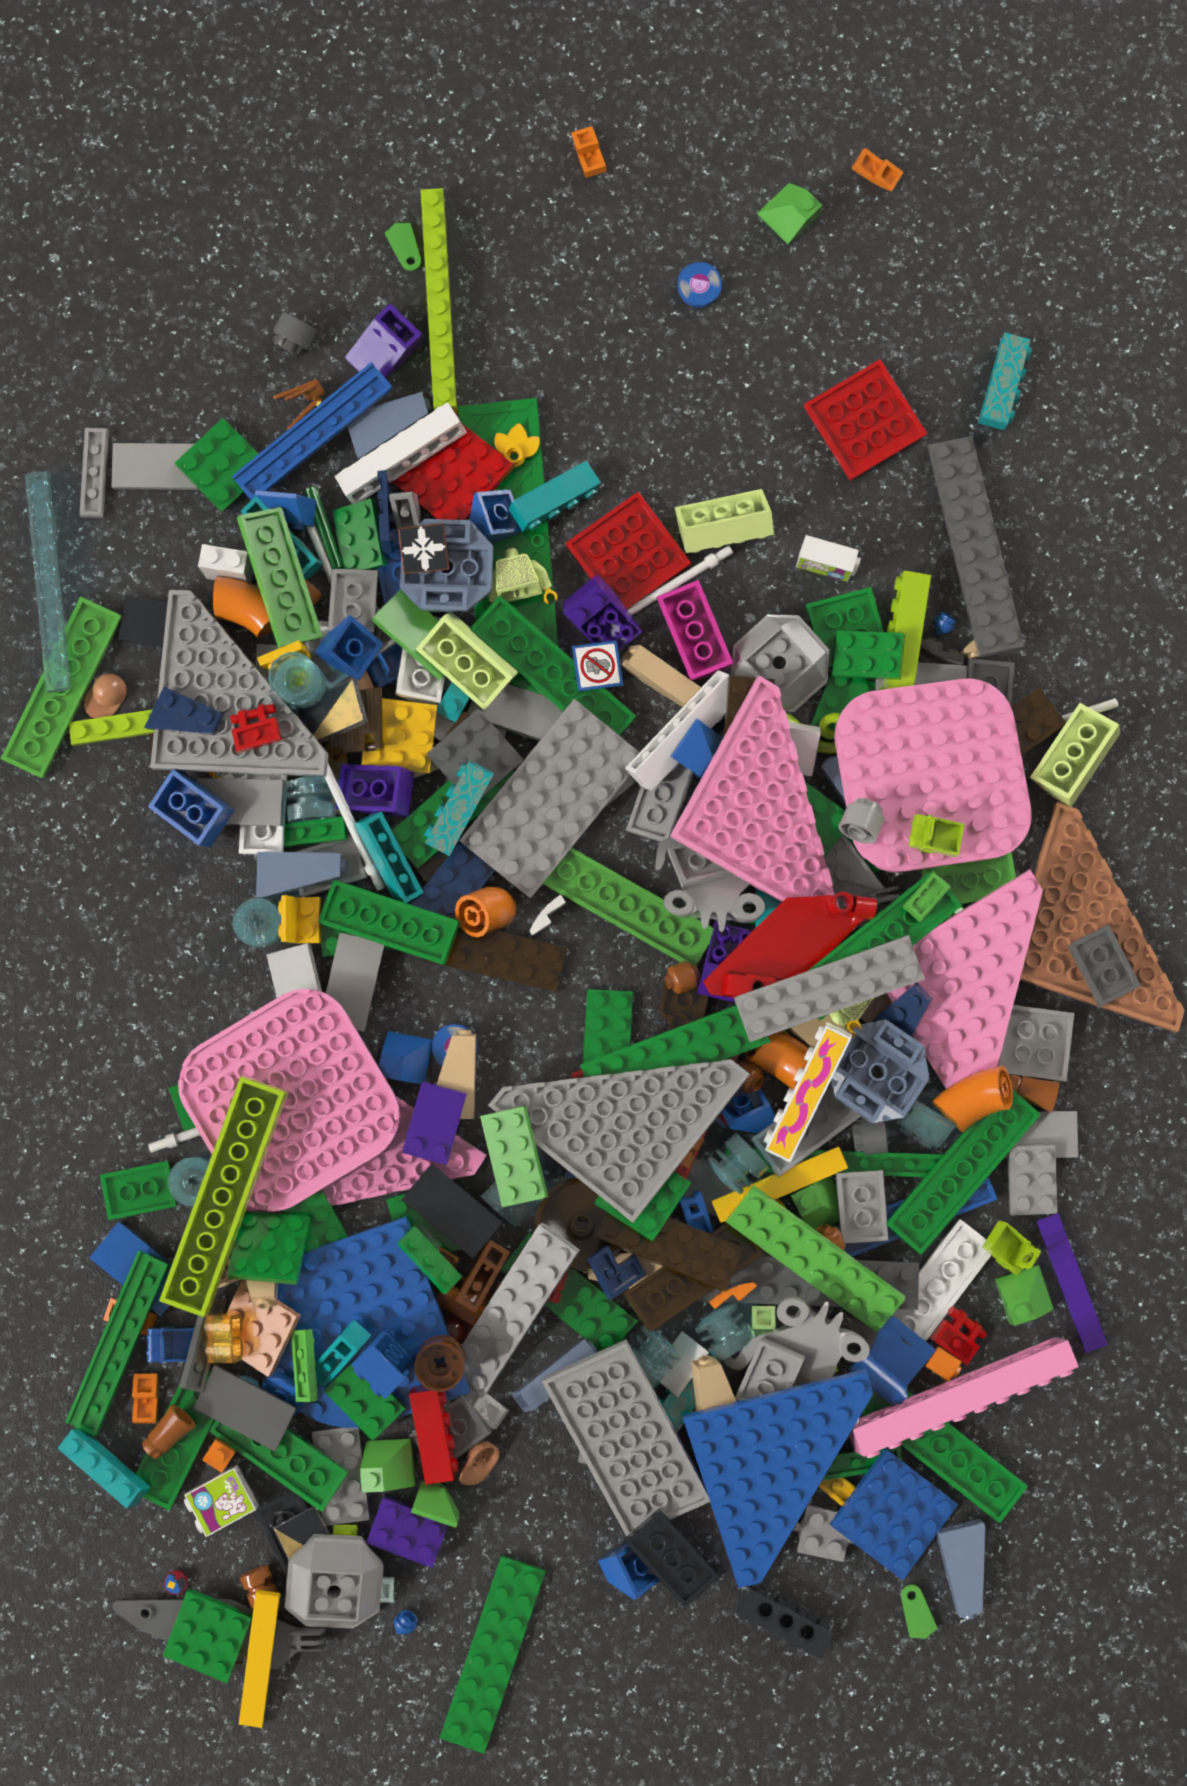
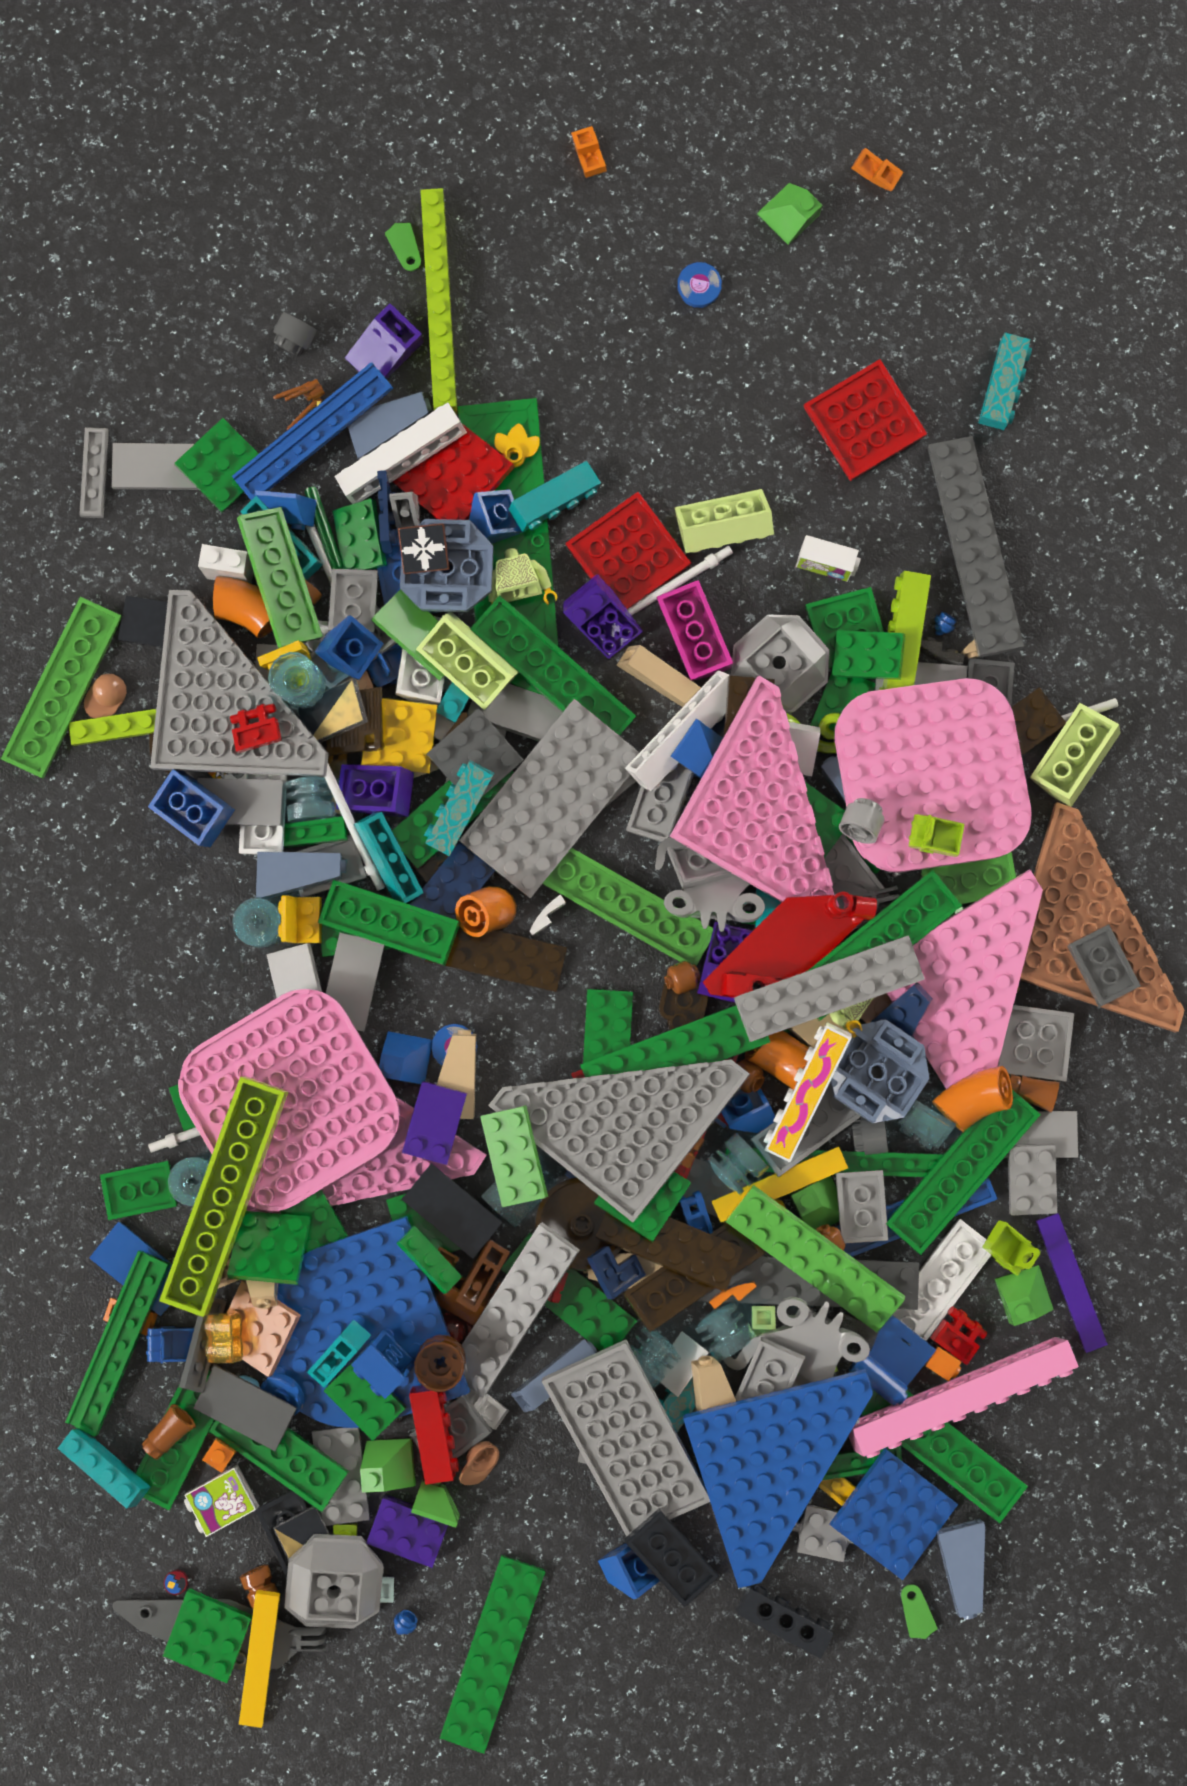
clear light blue plate [25,471,71,693] -> none
orange slope [132,1374,158,1424] -> none
dark blue wing [144,687,224,735] -> none
bright green plate [291,1329,318,1402] -> none
piece [572,641,623,691] -> none
bright green plate [903,871,951,922] -> none

